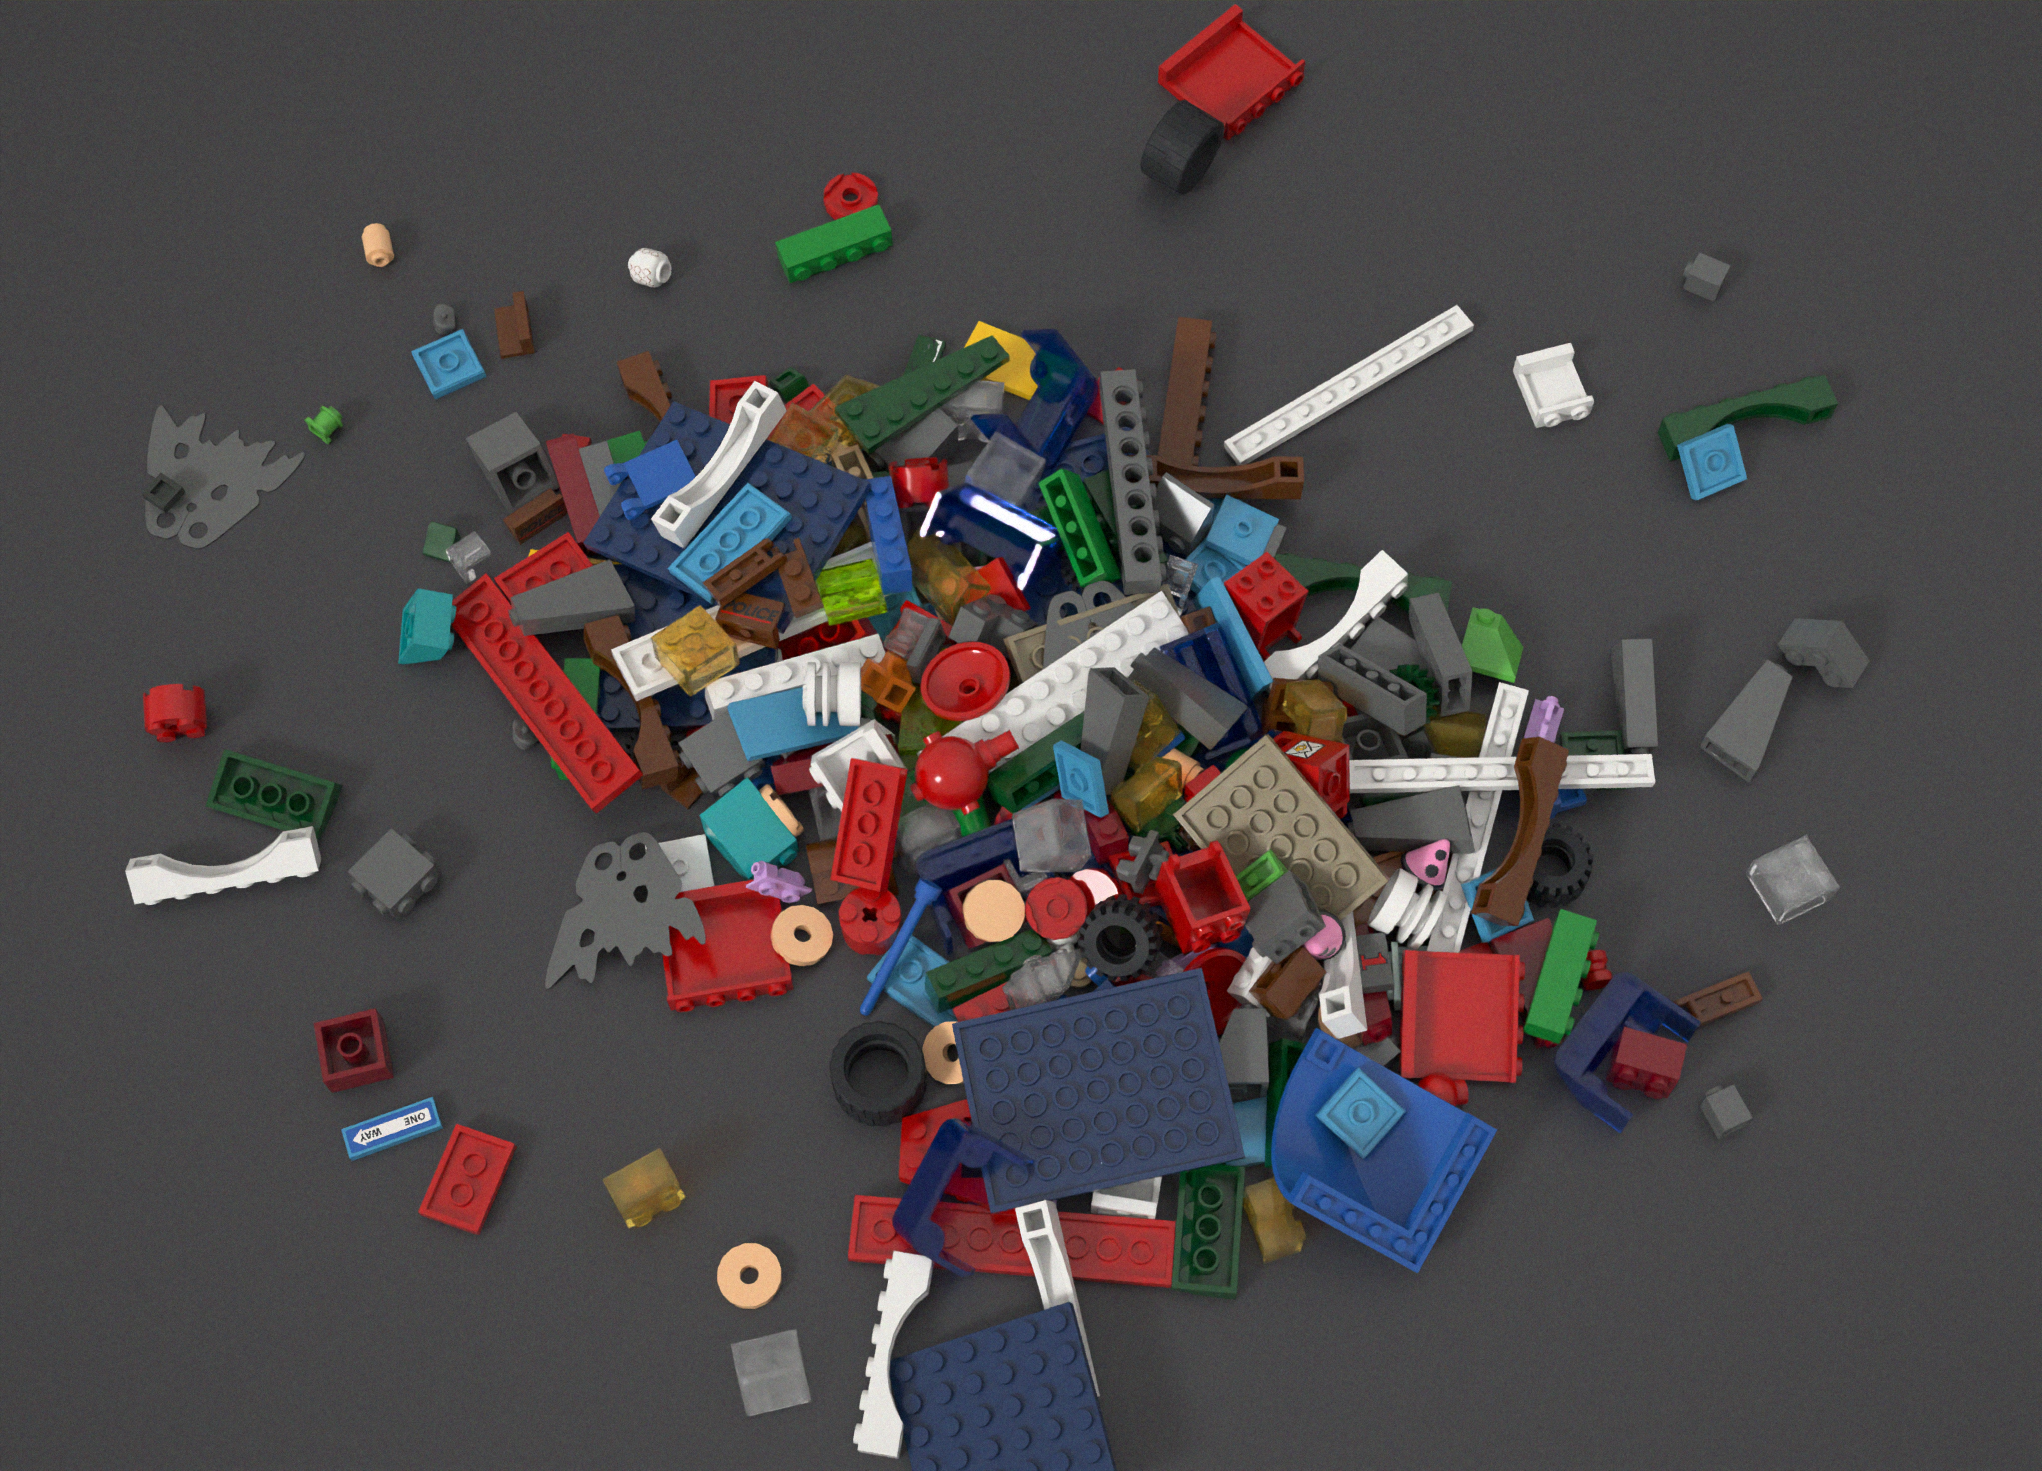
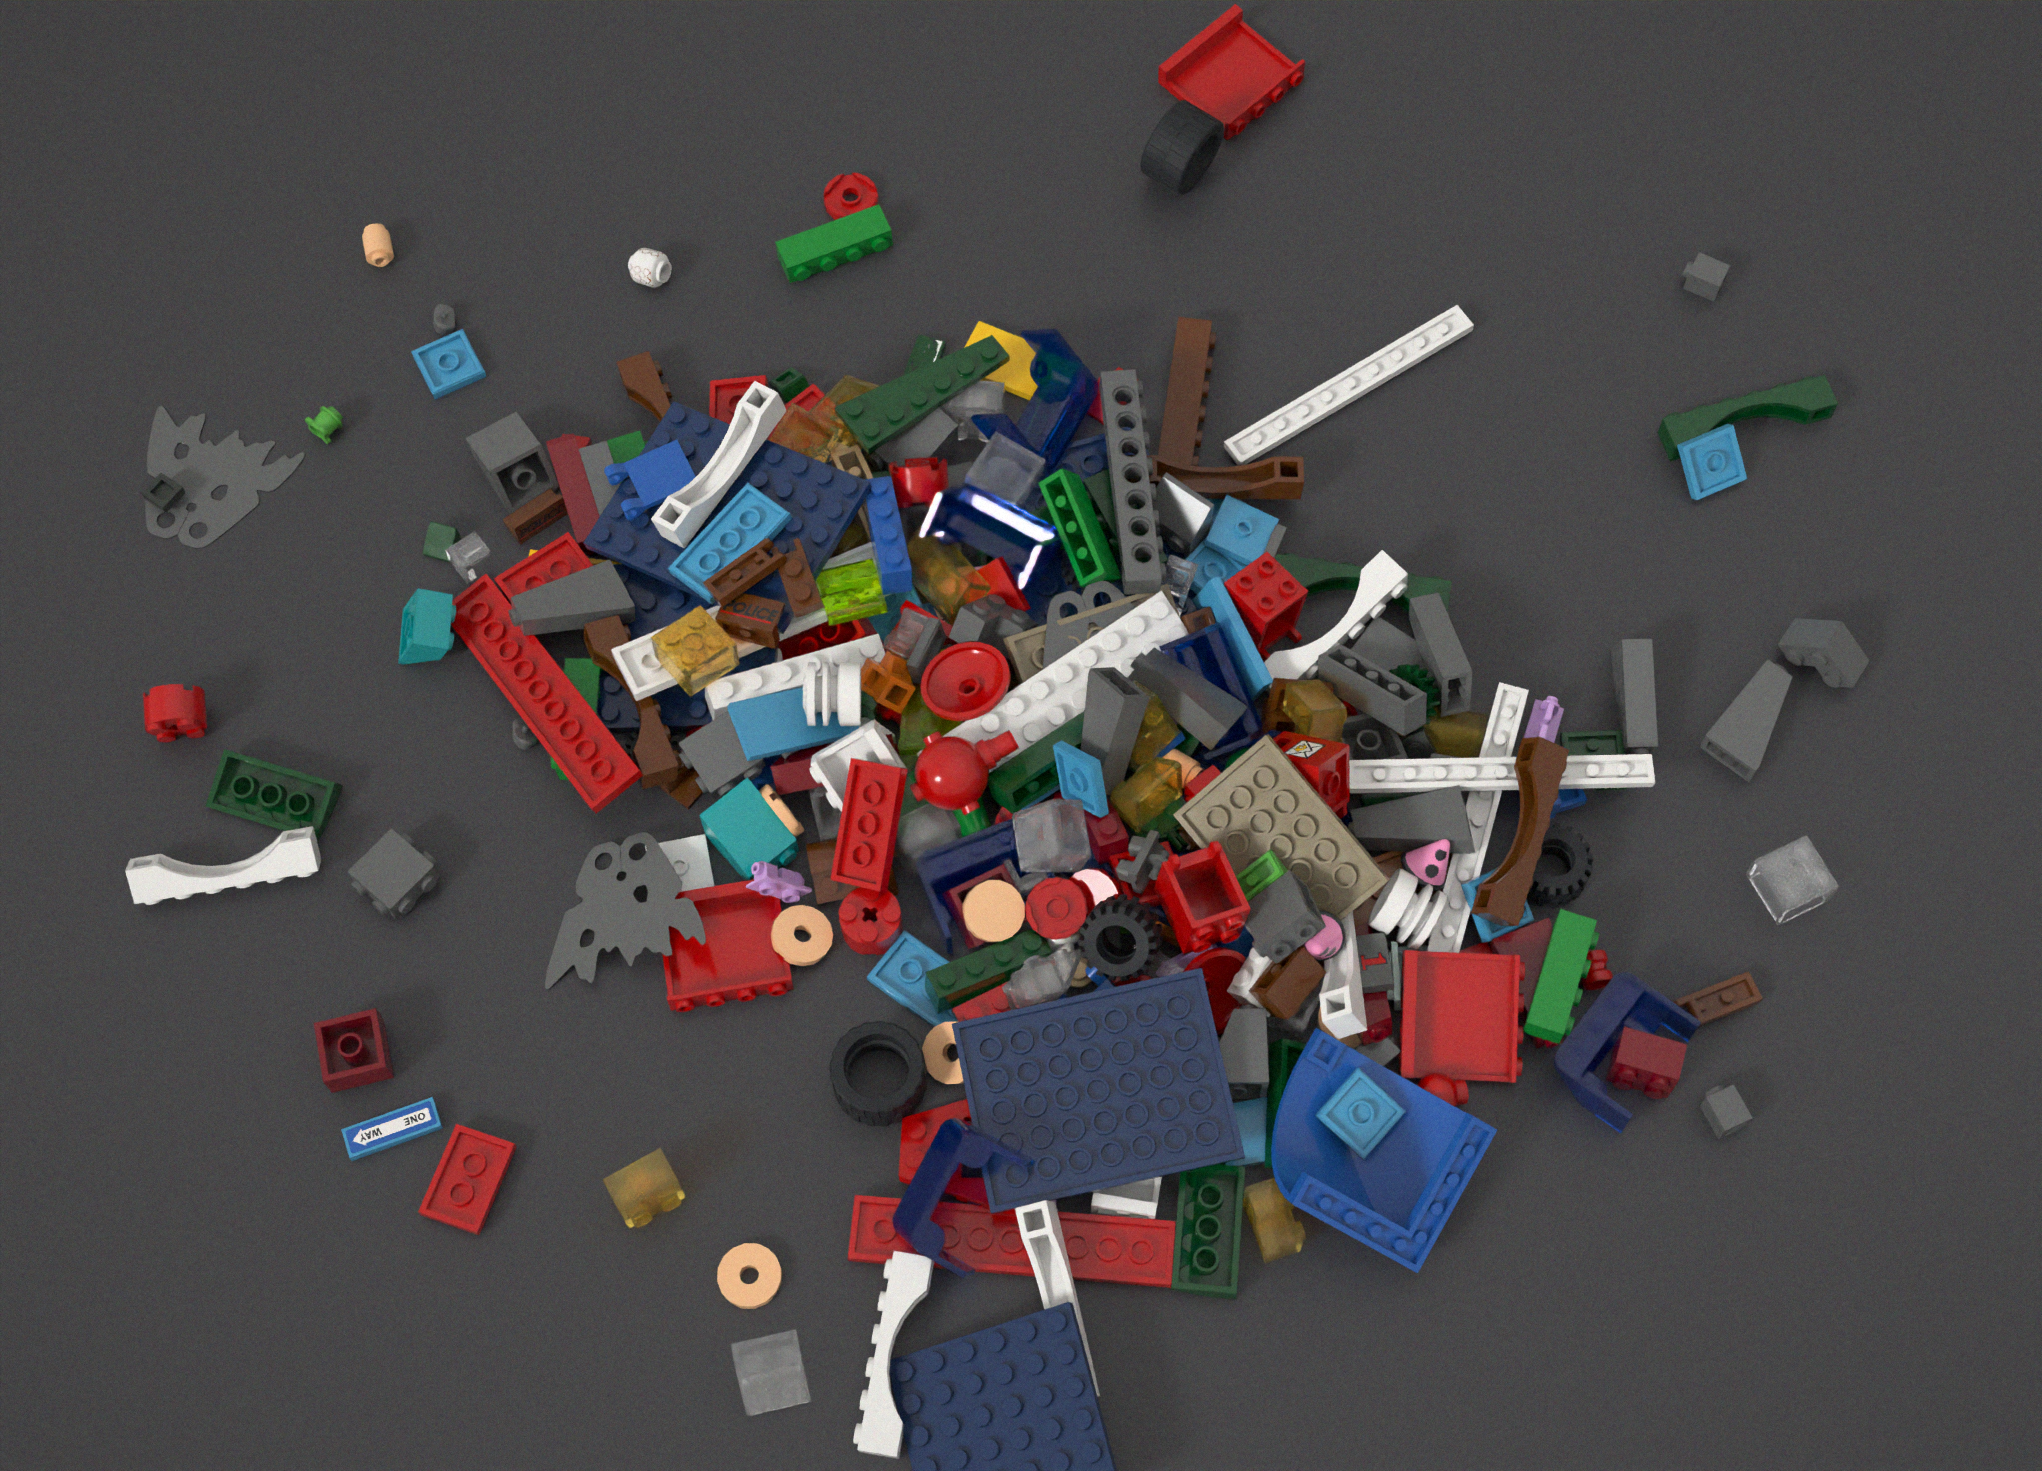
reddish brown panel [494,291,535,359] -> none
blue piece [860,878,942,1016] -> none
bright green slope [1462,607,1524,683] -> none
white panel [1513,343,1594,428] -> none

